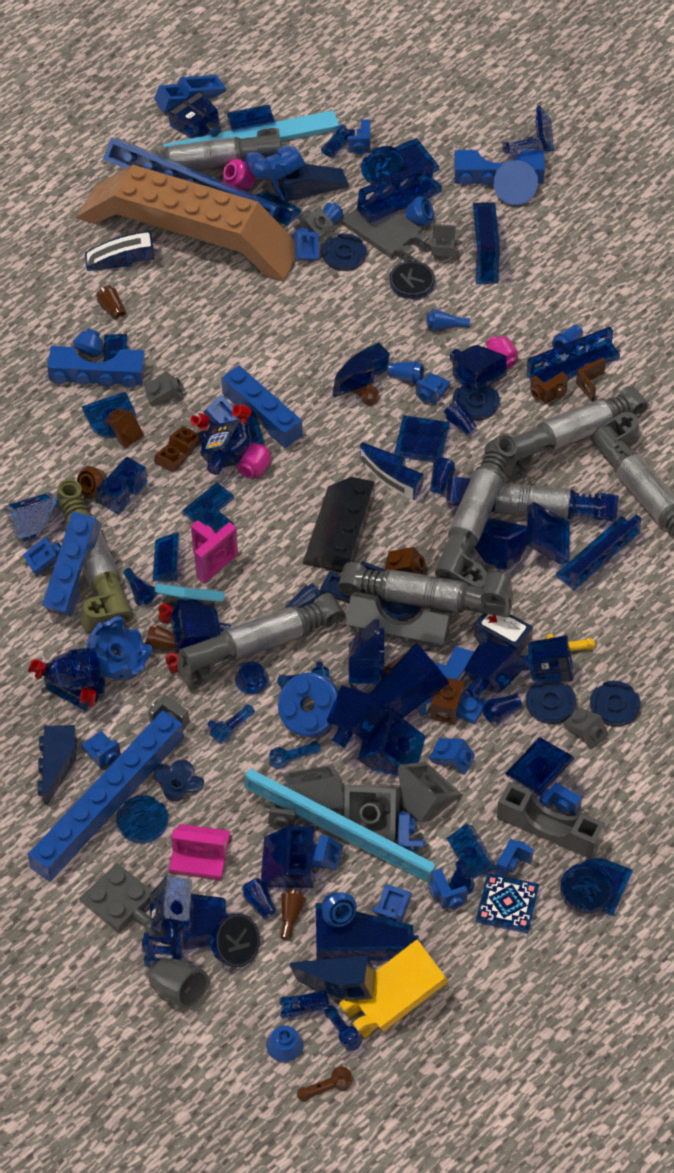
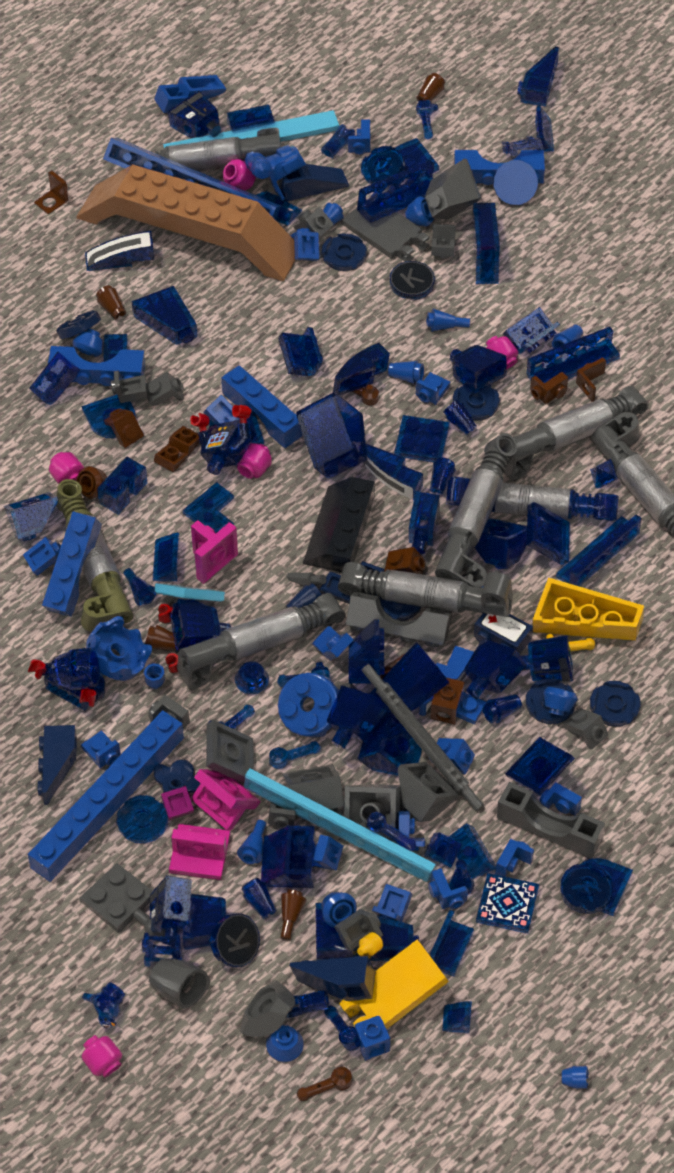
none -> clear blue slope [29,352,80,405]
none -> reddish brown bracket [34,170,69,214]
none -> dark pink head [49,452,84,484]
none -> dark blue tile [56,310,101,339]
none -> dark pink head [81,1035,122,1078]
none -> clear blue animal [82,982,126,1029]
none -> dark grey bracket [111,370,148,403]
none -> clear blue slope [131,286,197,345]
none -> blue hose [144,663,165,689]
none -> magenta tile [161,786,194,820]
none -> dark pink bracket [191,769,261,830]
none -> dark grey plate [206,720,254,784]
none -> blue cone [237,820,267,864]
none -> dark grey hat [240,980,295,1037]
none -> clear blue bracket [278,327,323,376]
none -> dark grey bar [286,572,326,587]
none -> clear blue slope [296,392,367,478]
none -> blue bracket [312,626,354,660]
none -> dark grey bracket [334,909,383,951]
none -> blue bracket [355,1016,390,1061]
none -> yellow piece [357,932,383,959]
none -> dark grey axle [361,664,484,811]
none -> clear blue piece [367,812,416,851]
none -> clear blue torso [409,491,440,555]
none -> reddish brown cone [416,73,446,105]
none -> clear blue piece [416,100,438,139]
none -> clear blue slope [424,832,462,868]
none -> dark grey slope [425,158,482,220]
none -> clear blue panel [430,910,474,977]
none -> clear blue slope [442,1001,472,1033]
none -> clear blue bracket [503,307,560,355]
none -> clear blue slope [517,46,559,107]
none -> yellow wedge [533,577,644,641]
none -> blue cone [544,686,578,716]
none -> blue hose [562,1066,588,1089]
none -> clear blue slope [590,459,618,488]

